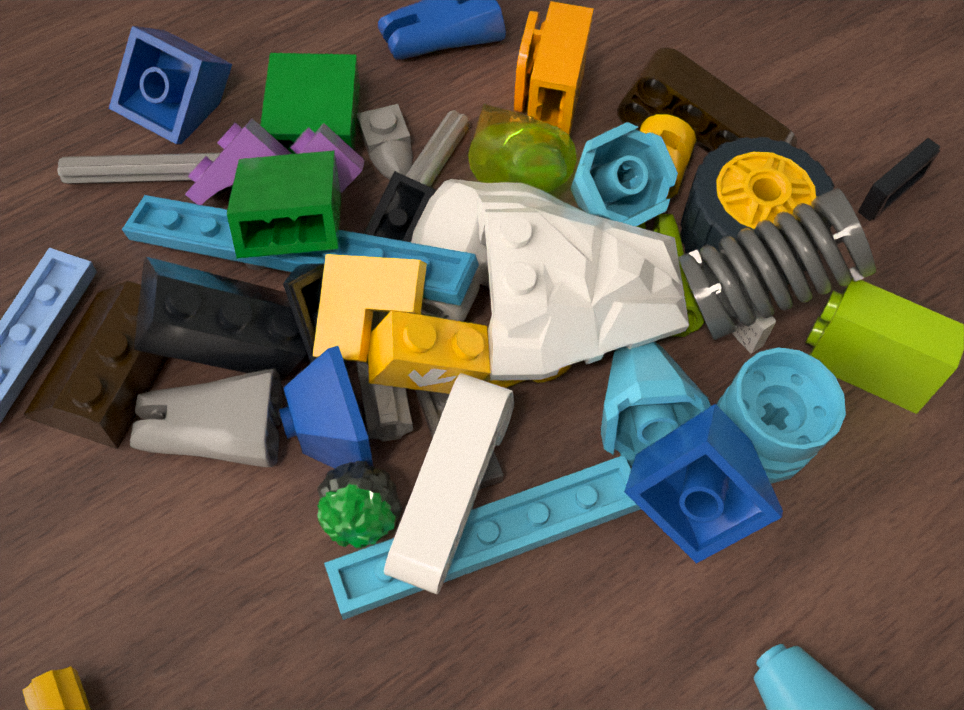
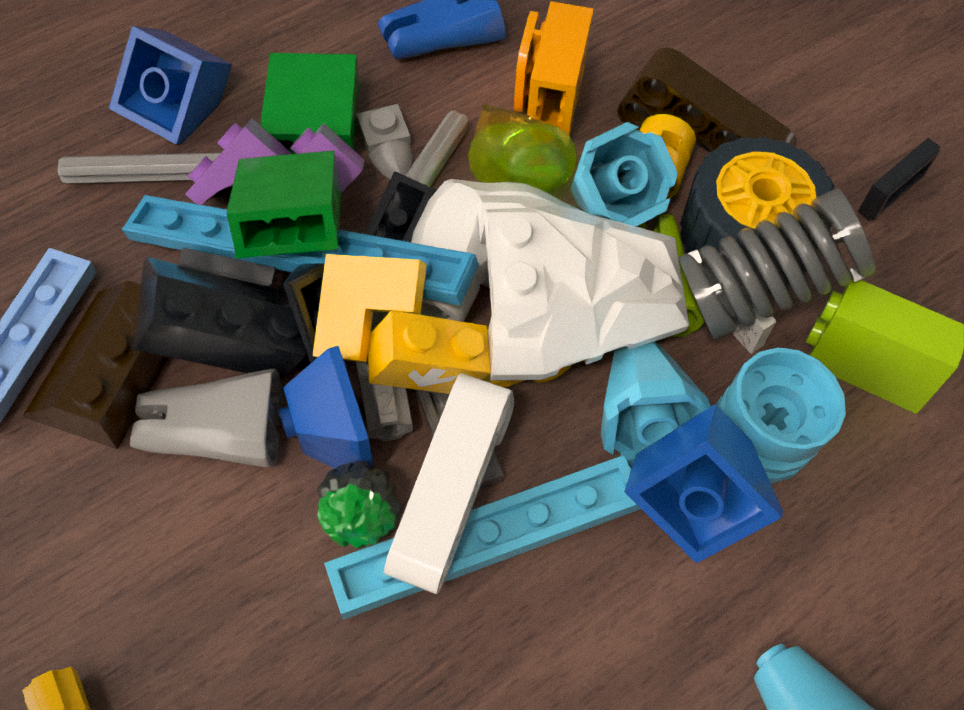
none -> black tile [179,248,288,291]

